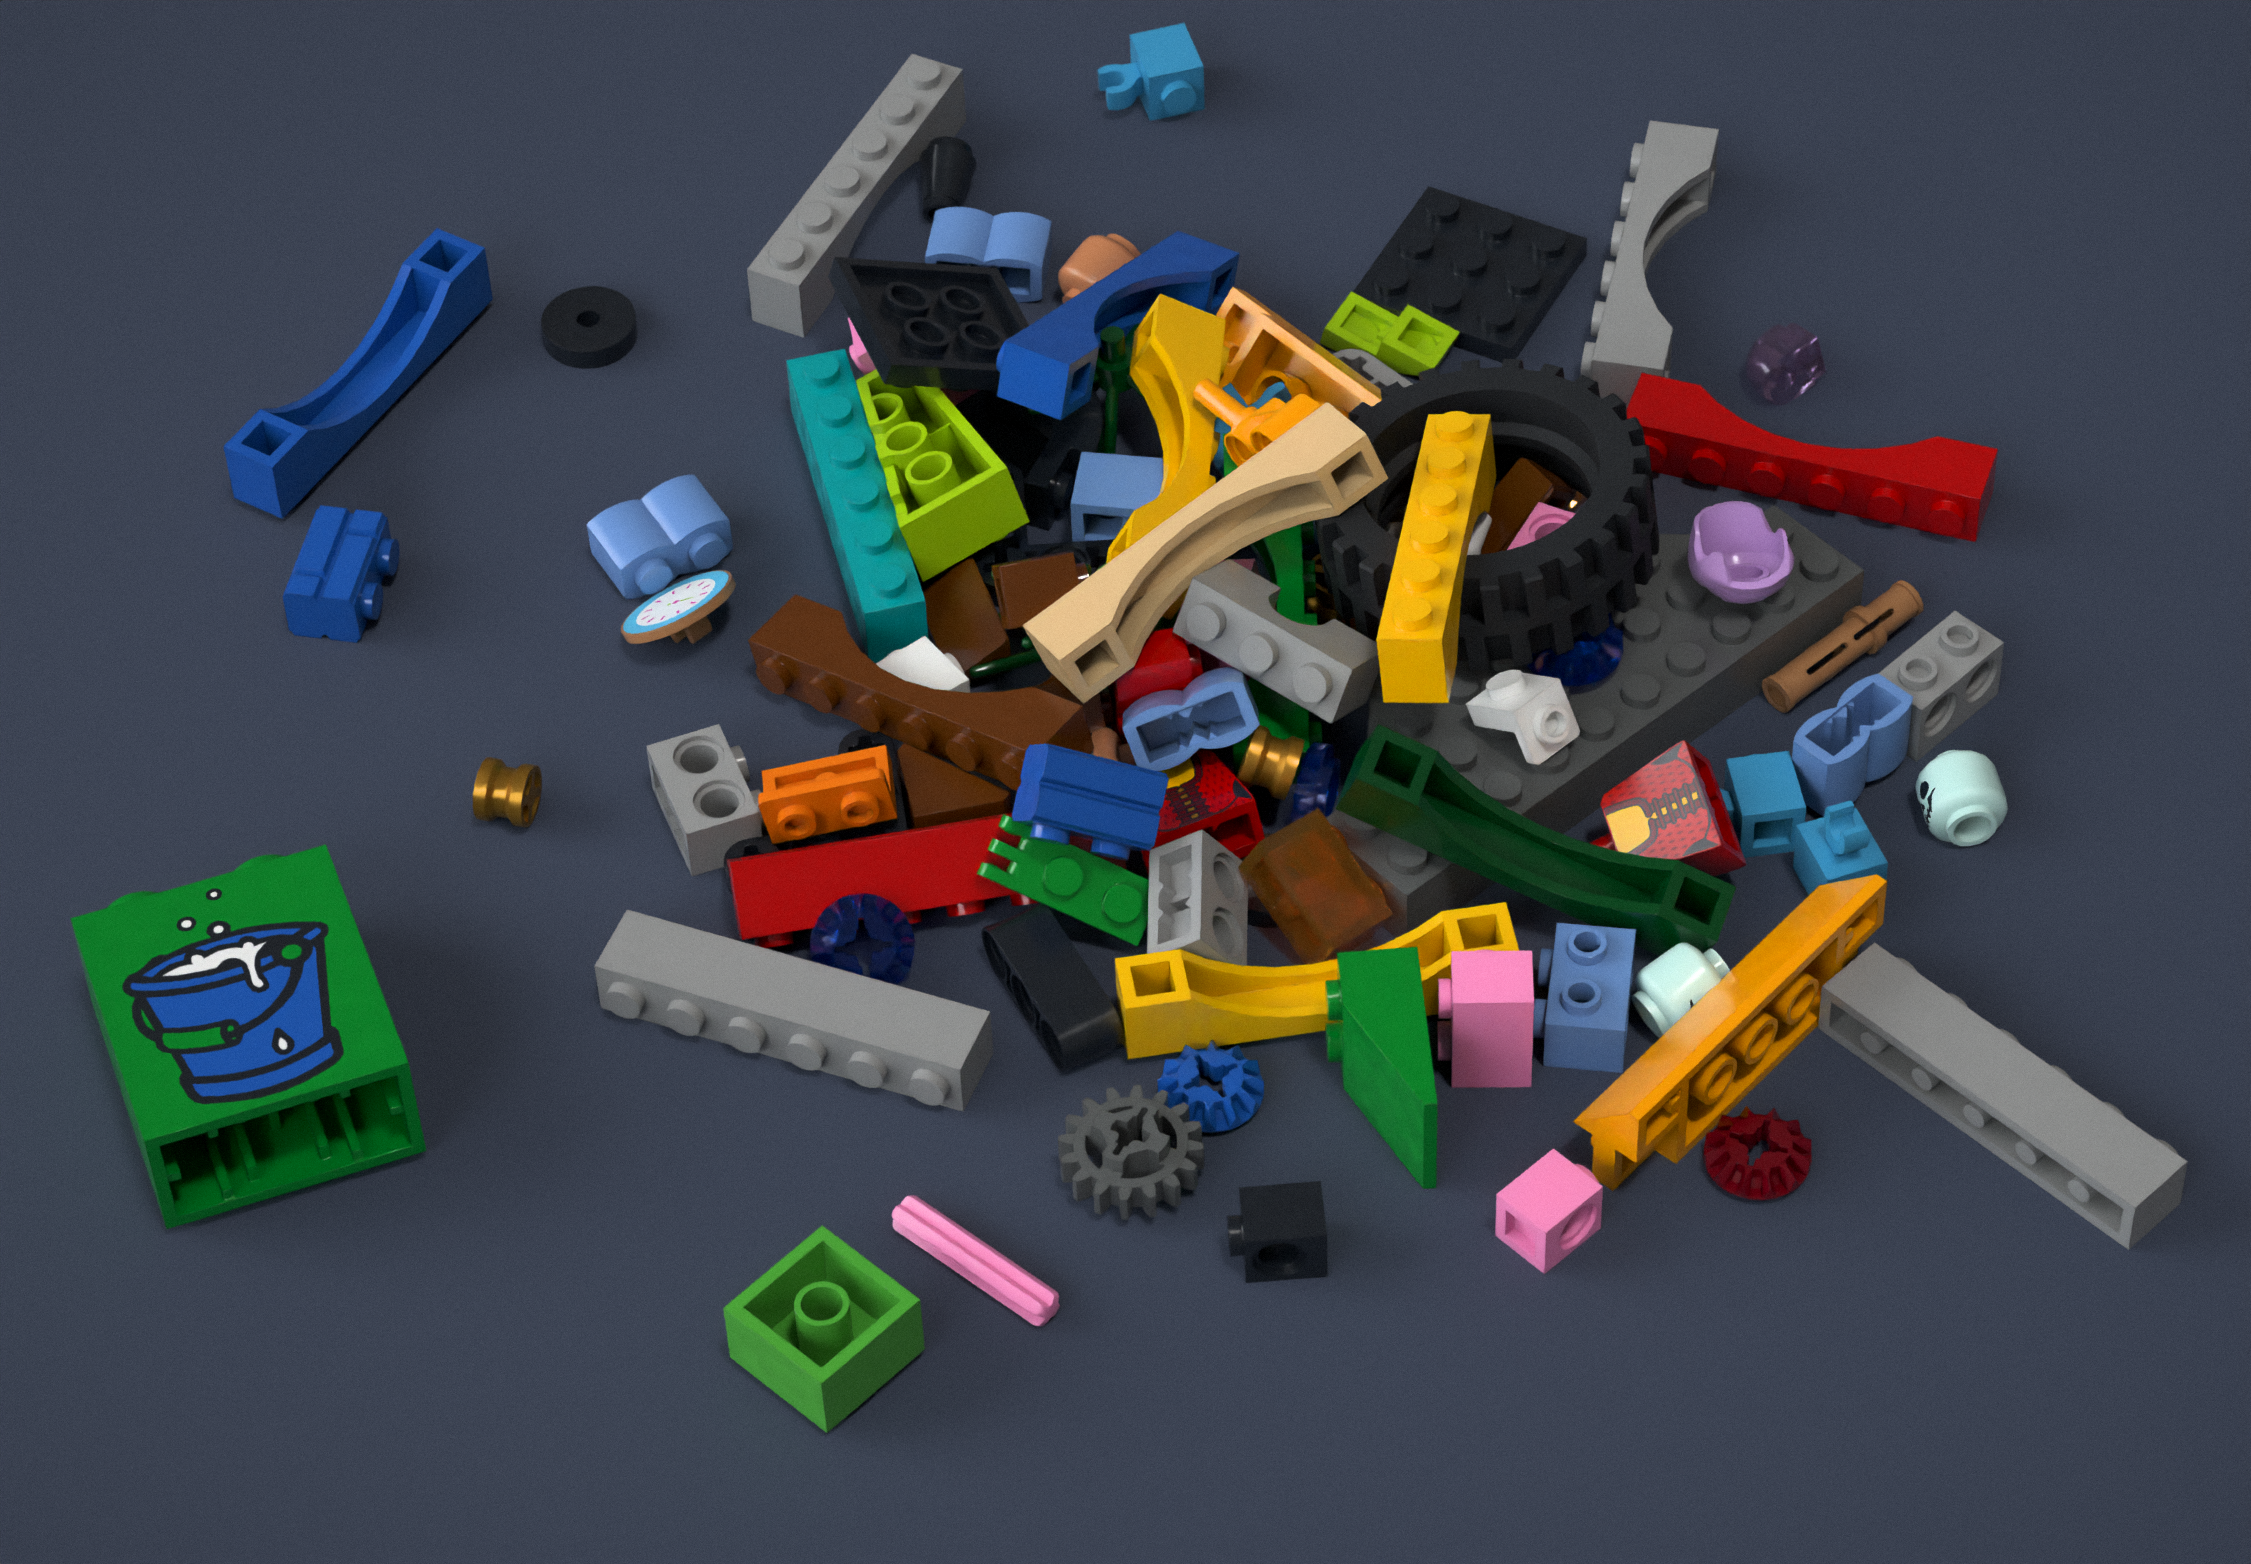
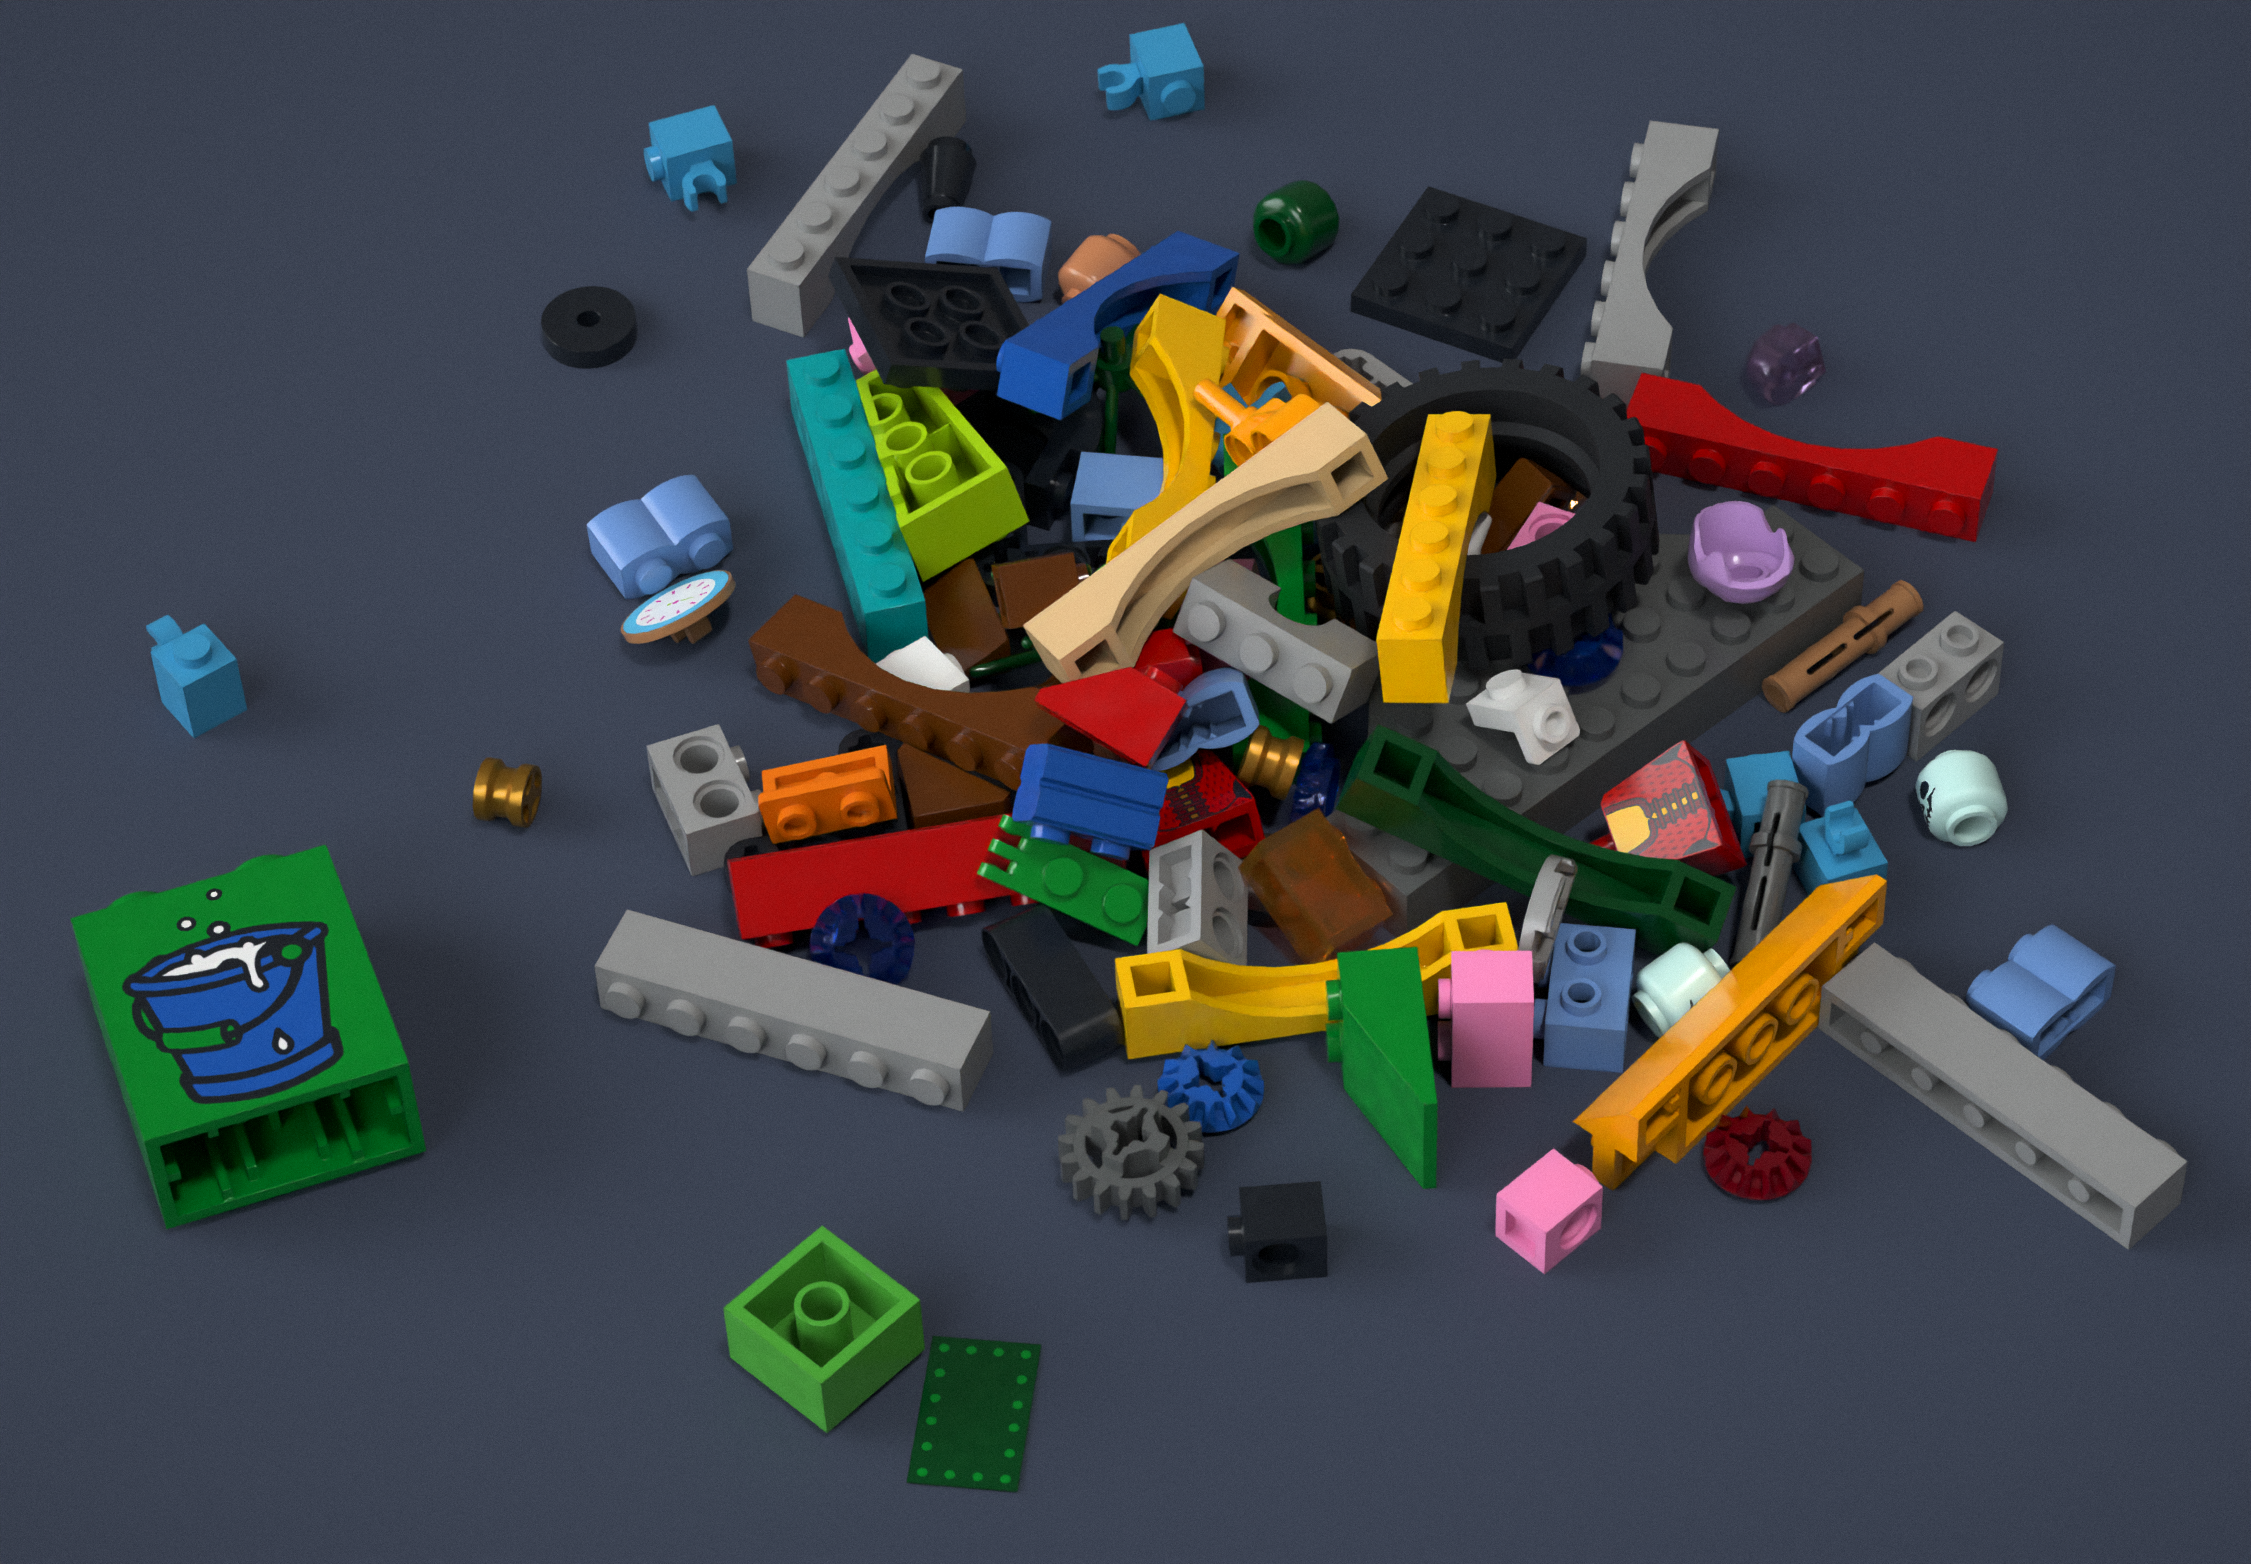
blue arch [223,228,493,519] -> none
blue brick [282,505,400,643] -> none
bright pink axle [891,1195,1060,1327] -> none
lime slope [1320,291,1460,376] -> none
none -> dark azure brick [146,615,247,738]
none -> dark azure brick [644,105,737,212]
none -> dark green sticker [906,1336,1041,1492]
none -> red slope [1034,666,1189,770]
none -> dark green head [1253,180,1339,265]
none -> light grey tile [1518,854,1578,984]
none -> dark grey pin [1729,780,1809,969]
none -> medium blue brick [1966,924,2116,1061]

